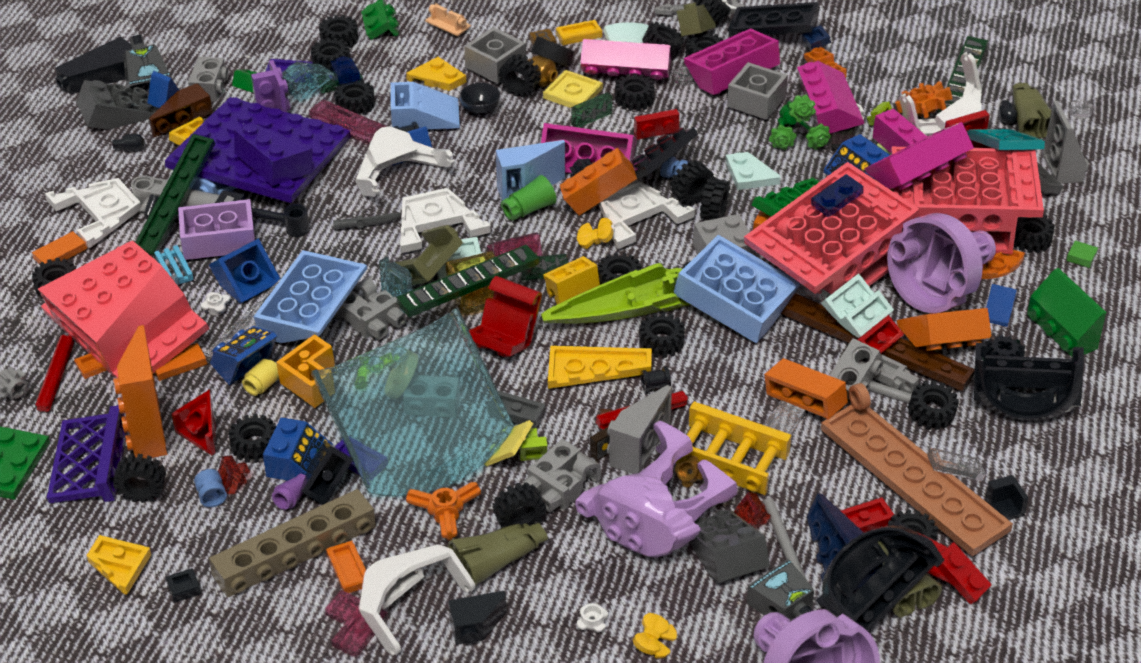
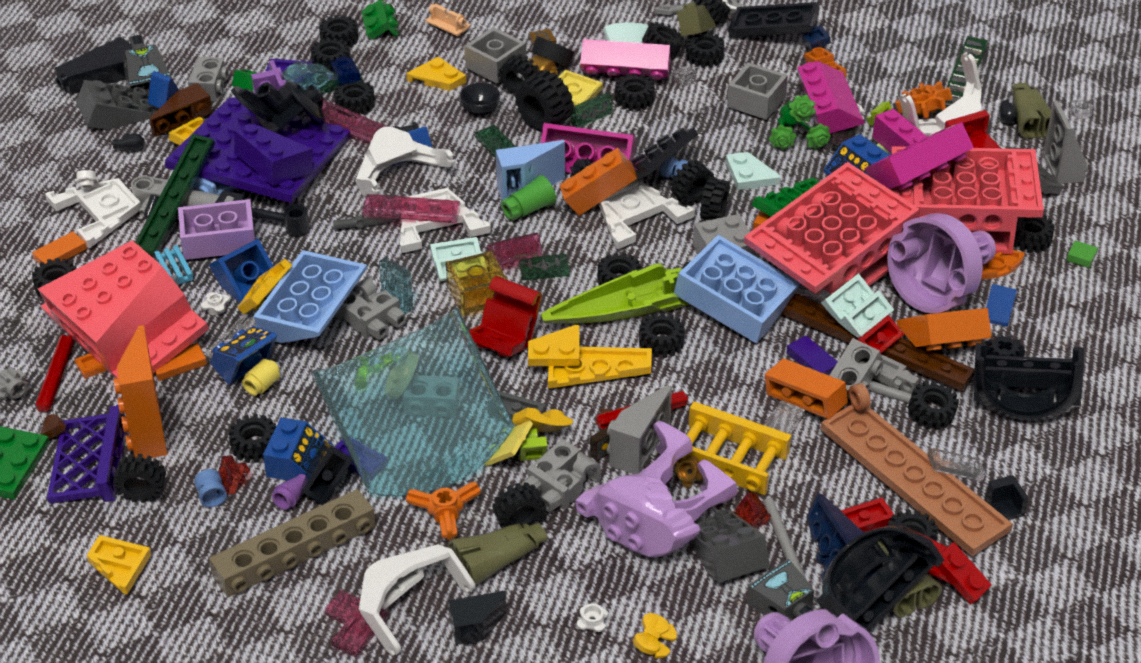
black tile [165,568,201,603] -> none
red slope [172,389,216,456] -> none
light orange brick [276,334,335,408] -> none
orange tile [326,541,366,595] -> none
olive panel [388,225,463,287] -> none
light blue slope [391,82,460,130] -> none
dark green tile [396,244,539,318] -> none
yellow hinge [543,256,600,304] -> none
yellow tile [556,20,602,45] -> none
yellow piece [577,218,614,249] -> none
red plate [634,109,680,140] -> none
black bush [640,366,671,393] -> none
dark pink slope [684,28,780,95] -> none
clear blue plate [811,174,864,217] -> none
teal tile [967,129,1045,150] -> none
green slope [1027,268,1106,357] -> none
none -> reddish brown tile [40,414,66,440]
none -> white plate [74,170,98,188]
none -> black piece [231,80,326,133]
none -> yellow wing [237,259,292,314]
none -> clear pink plate [362,194,460,223]
none -> clear green tile [475,125,516,159]
none -> yellow slope [512,407,573,432]
none -> black tyre [514,70,574,131]
none -> yellow wing [528,325,579,366]
none -> dark purple tile [786,335,838,375]

